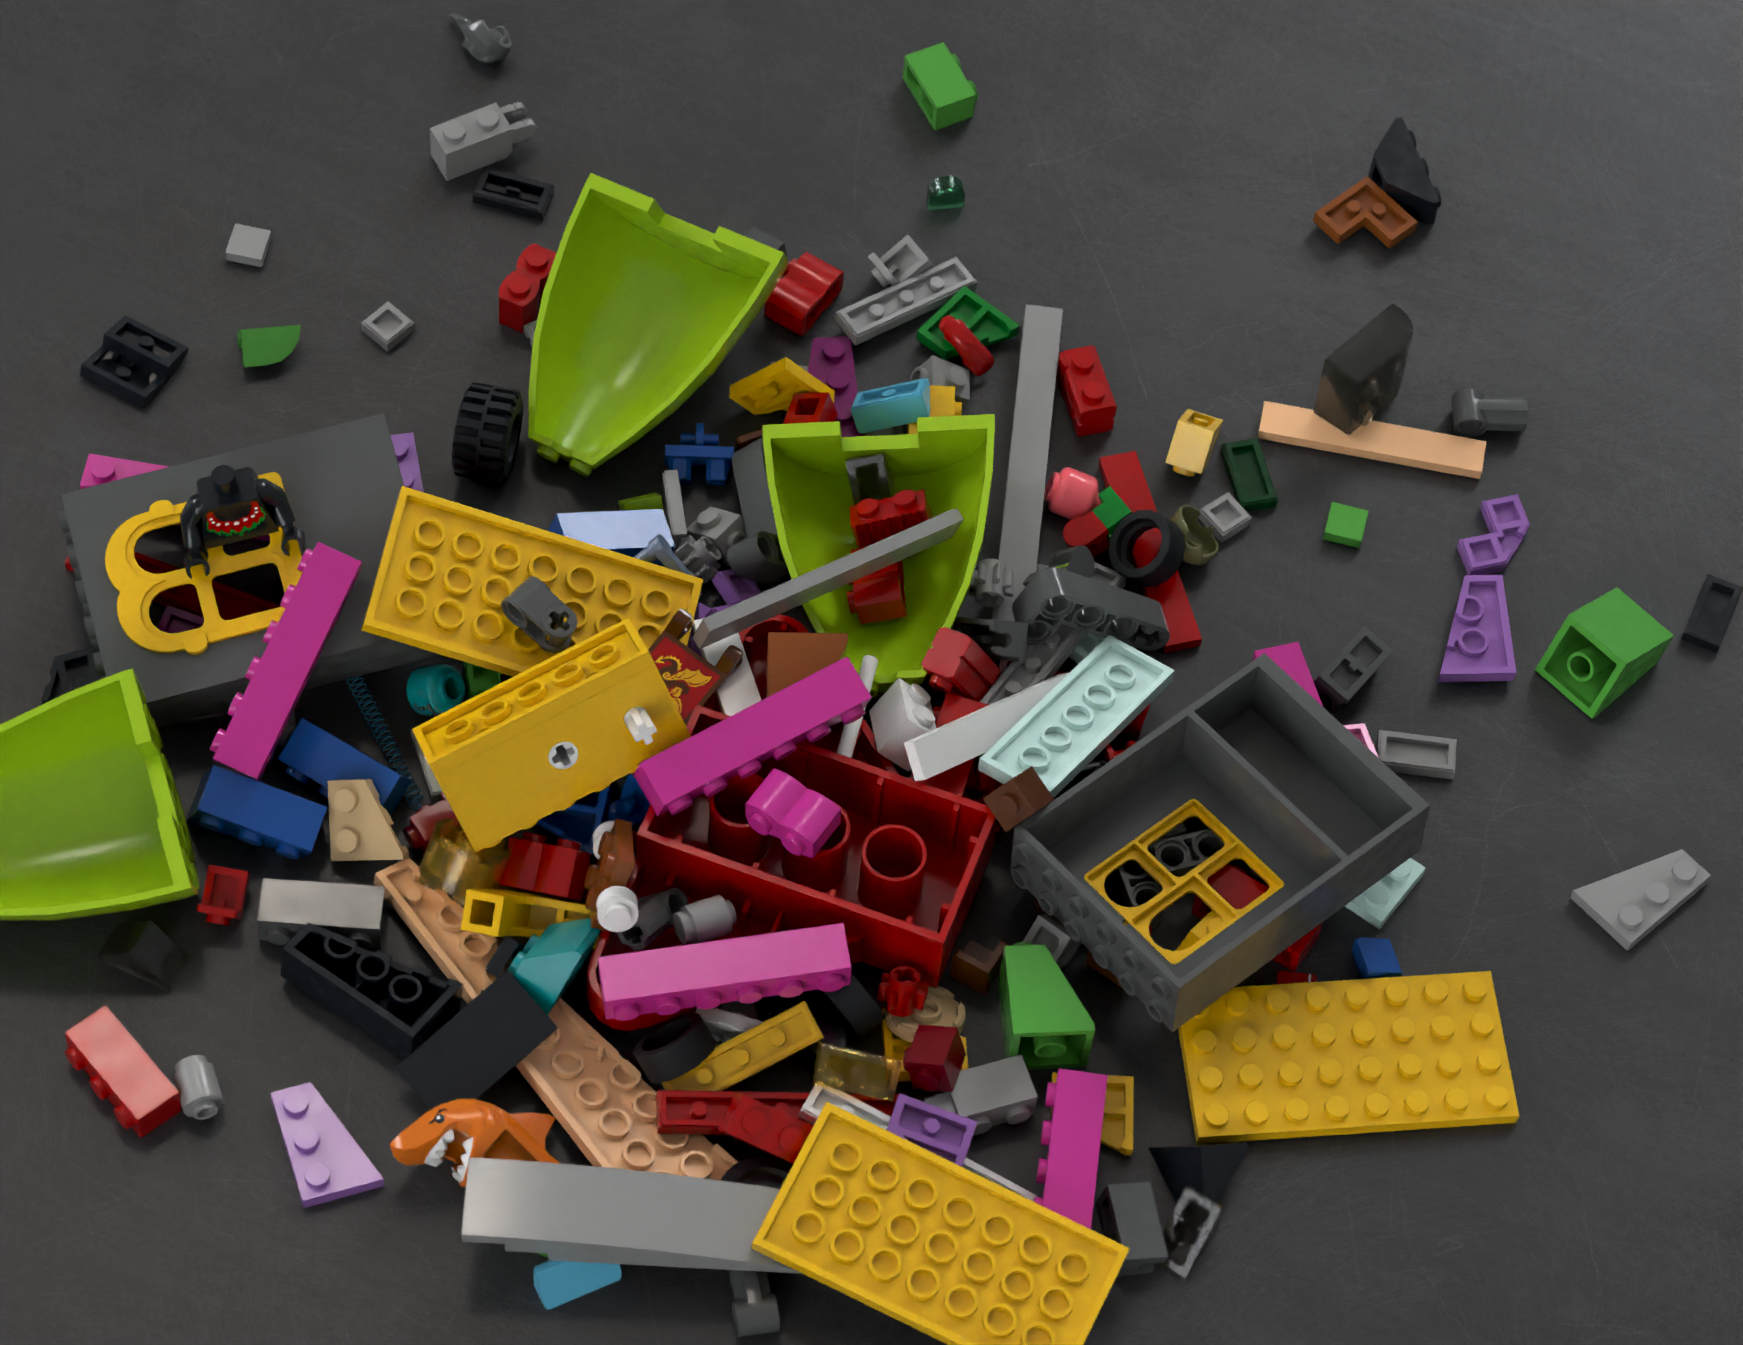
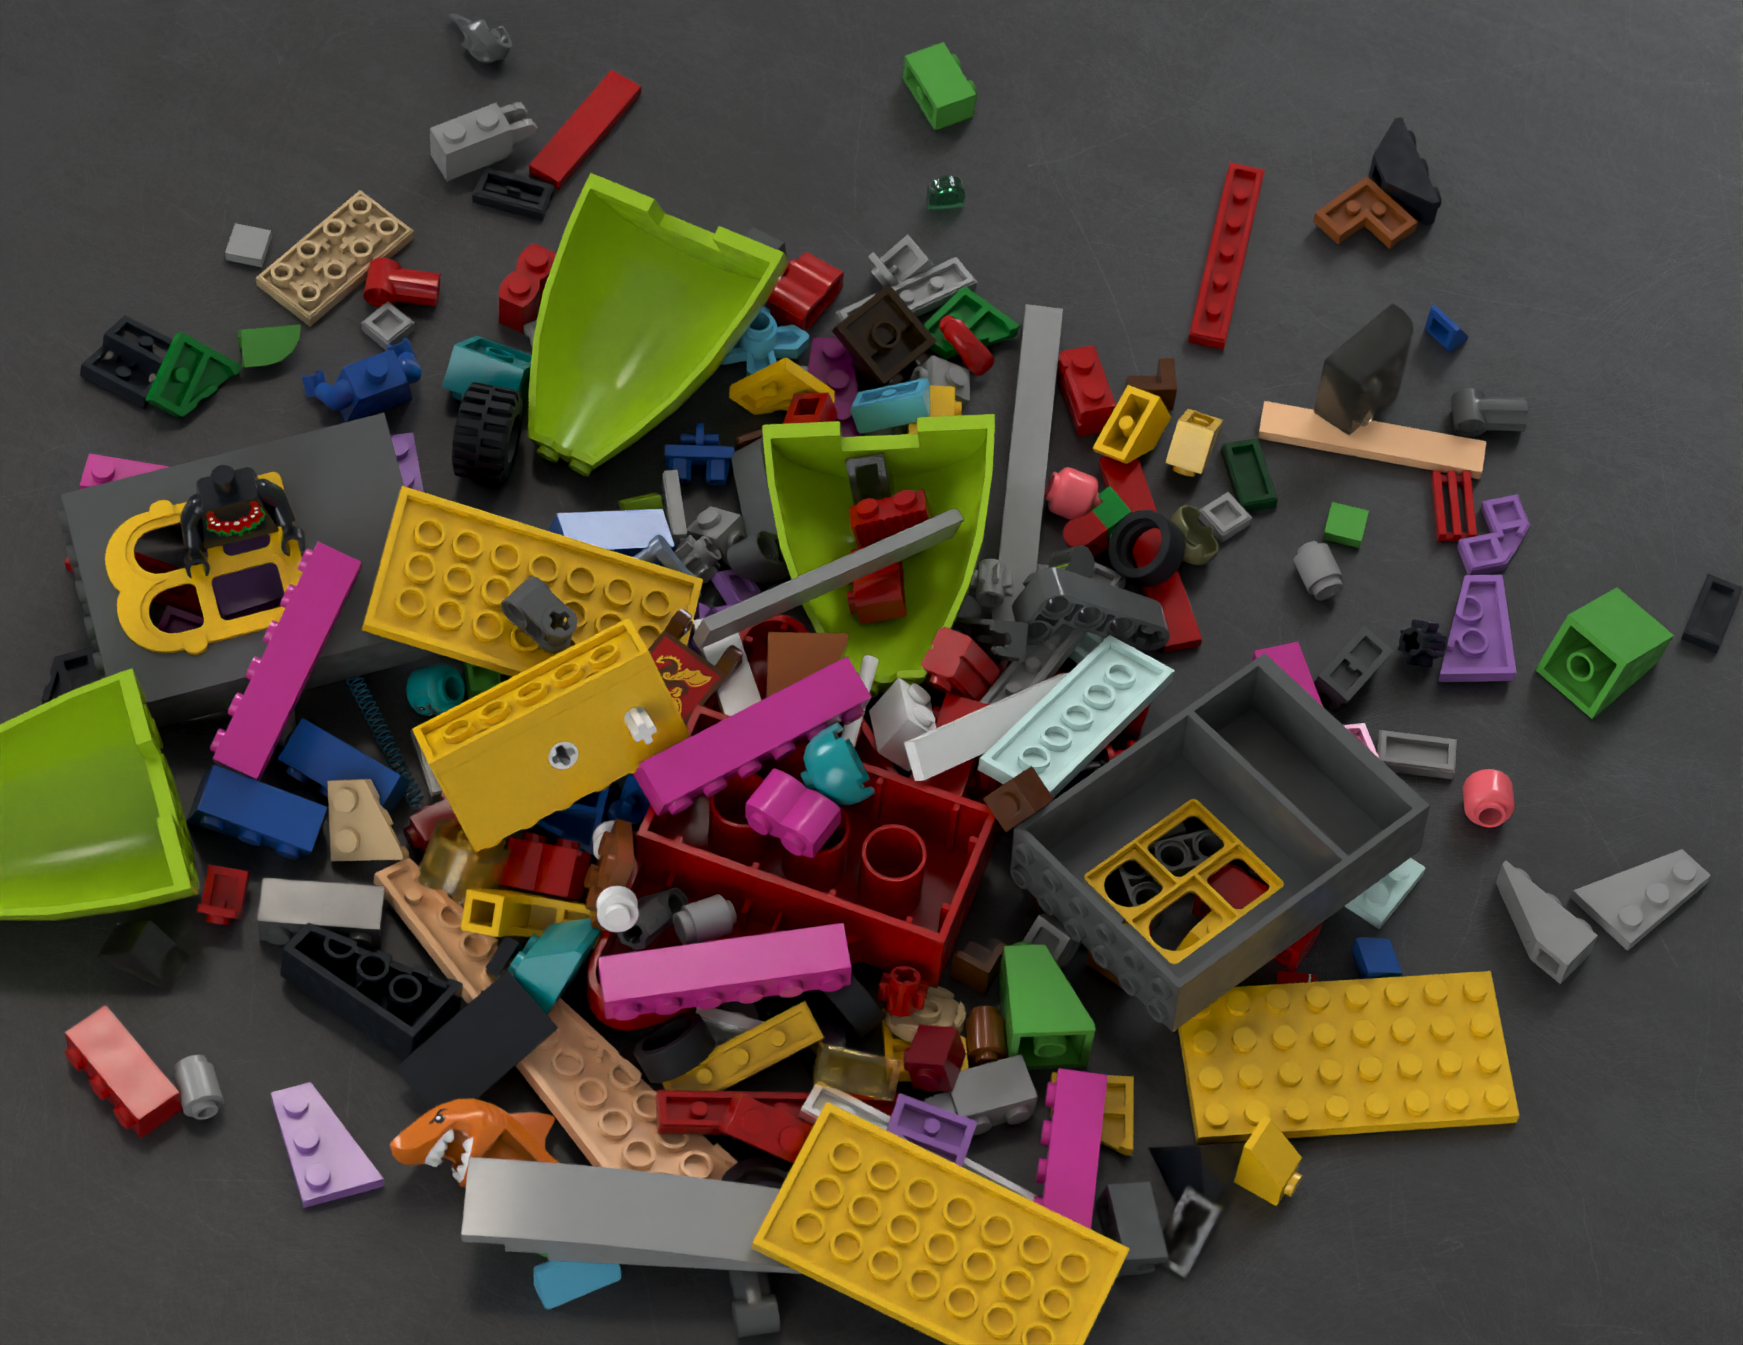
none -> green wing [145,332,243,418]
none -> medium lavender tile [198,534,284,620]
none -> tan tile [256,190,414,327]
none -> blue torso [302,338,422,422]
none -> red piece [363,258,441,307]
none -> teal slope [442,335,532,405]
none -> red tile [529,70,641,189]
none -> medium azure plant [721,306,810,376]
none -> teal cylinder [800,722,875,806]
none -> dark brown plate [832,284,937,389]
none -> dark orange brick [965,1006,1007,1066]
none -> yellow slope [1092,385,1172,464]
none -> reddish brown panel [1126,358,1177,411]
none -> red tile [1188,162,1265,350]
none -> yellow slope [1234,1115,1303,1207]
none -> light grey brick [1293,541,1344,601]
none -> black gear [1398,619,1447,668]
none -> blue slope [1425,304,1468,352]
none -> red tile [1431,471,1477,542]
none -> coral head [1462,769,1515,828]
none -> light grey slope [1496,861,1598,984]

